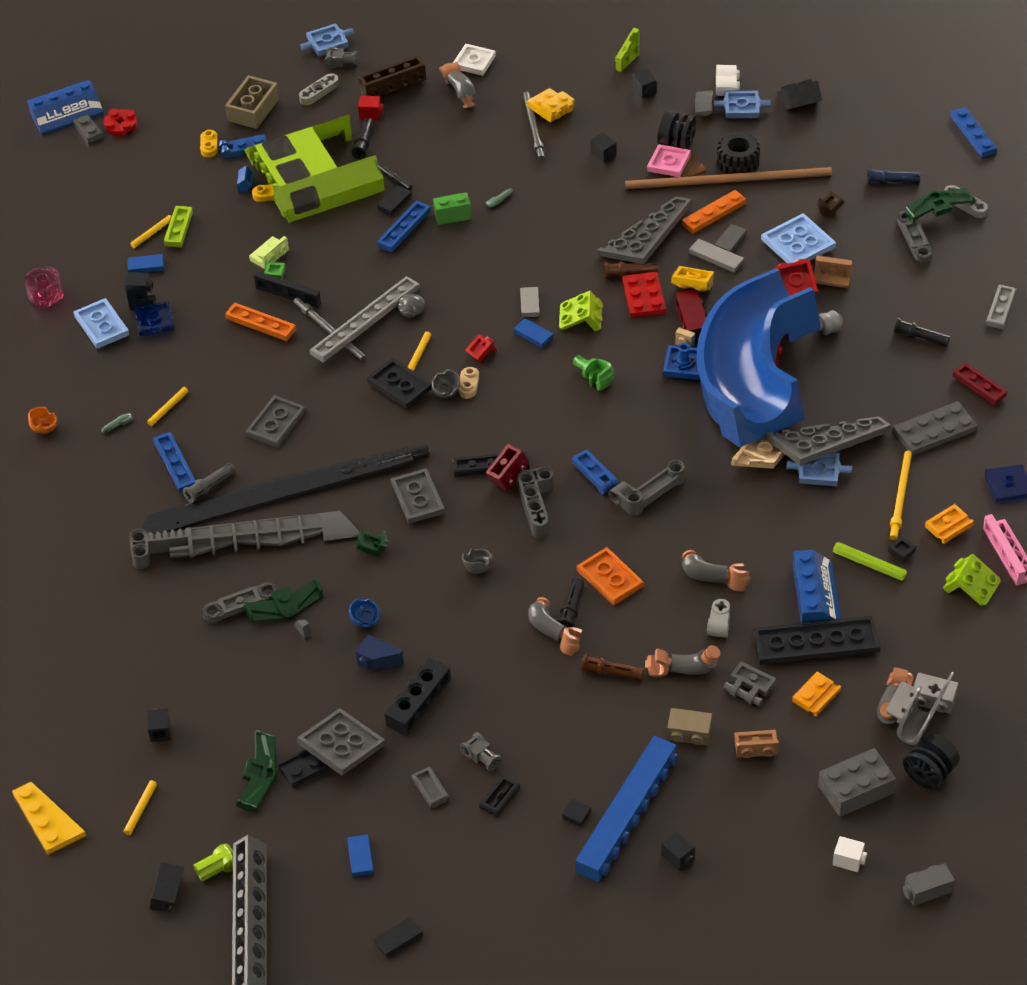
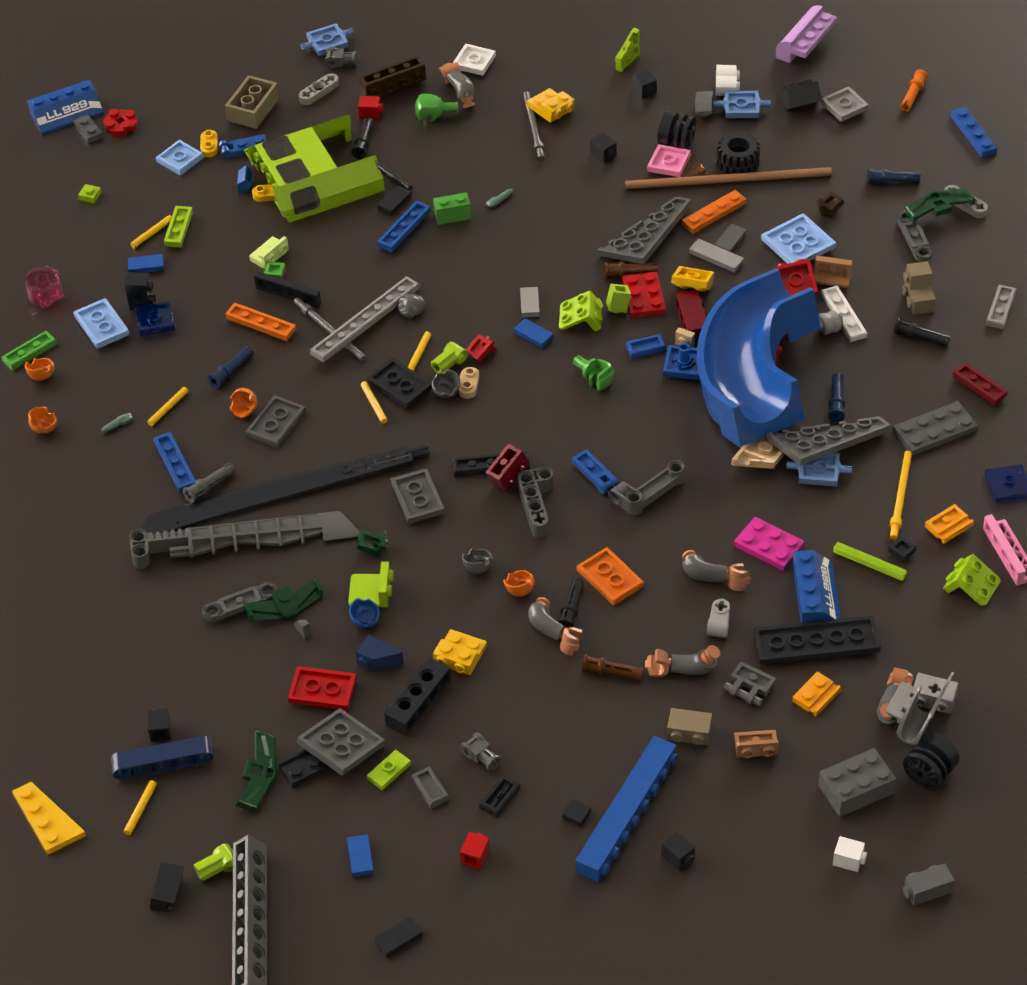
none -> bright green tile [1,331,57,371]
none -> orange hair [25,358,55,381]
none -> lime plate [78,184,102,203]
none -> dark blue beam [111,736,214,780]
none -> light blue tile [156,140,204,176]
none -> dark blue pin [207,346,254,389]
none -> orange hair [230,387,257,418]
none -> red plate [288,666,357,711]
none -> lime bracket [348,562,394,607]
none -> yellow bar [361,382,388,424]
none -> lime plate [367,749,411,791]
none -> bright green piece [415,94,458,122]
none -> lime piece [431,341,468,373]
none -> yellow plate [433,629,487,675]
none -> red brick [460,832,490,870]
none -> orange hair [503,570,535,597]
none -> lime brick [606,284,631,314]
none -> blue tile [626,334,666,359]
none -> dark pink plate [734,517,805,571]
none -> lavender brick [776,5,837,63]
none -> light grey plate [821,86,869,122]
none -> white tile [821,285,867,342]
none -> dark blue pin [828,373,845,422]
none -> orange pin [900,69,929,112]
none -> dark tan brick [902,261,936,315]

